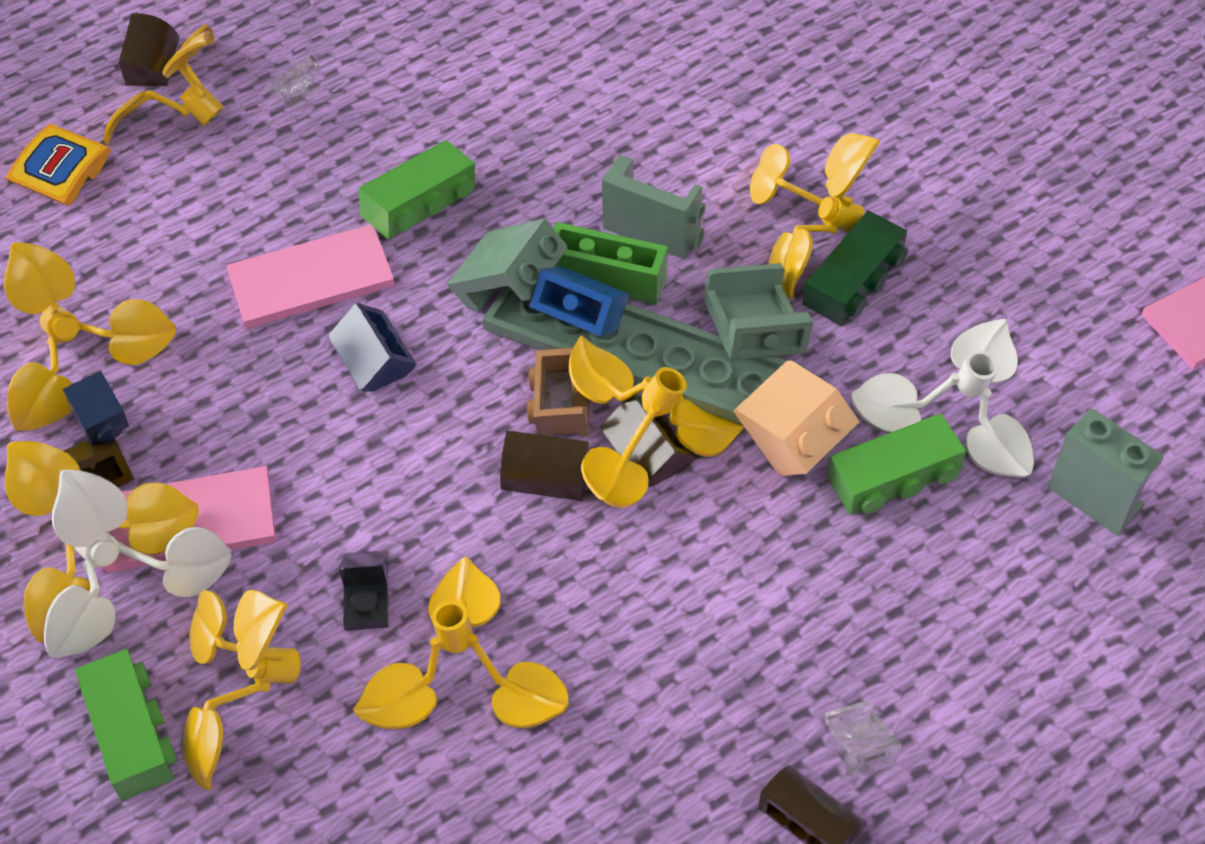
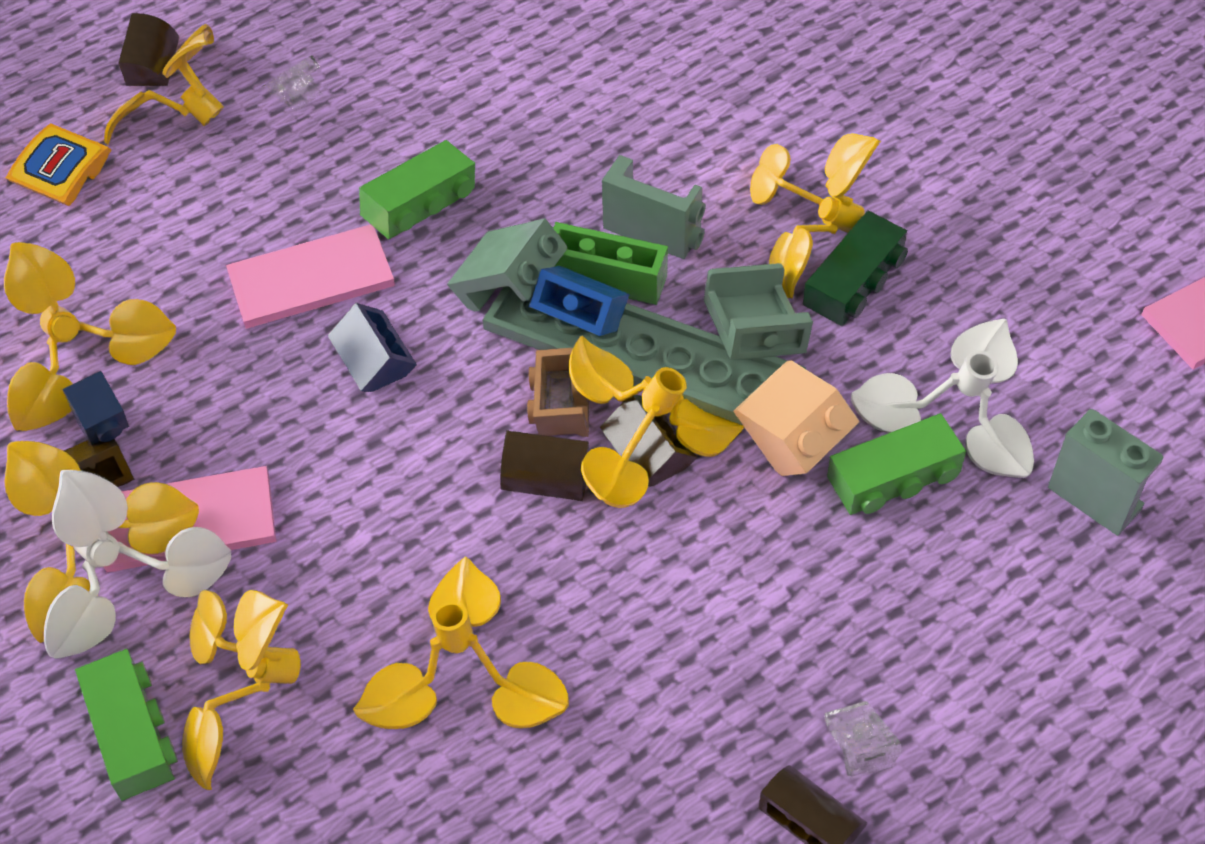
black slope [339,550,389,631] -> none

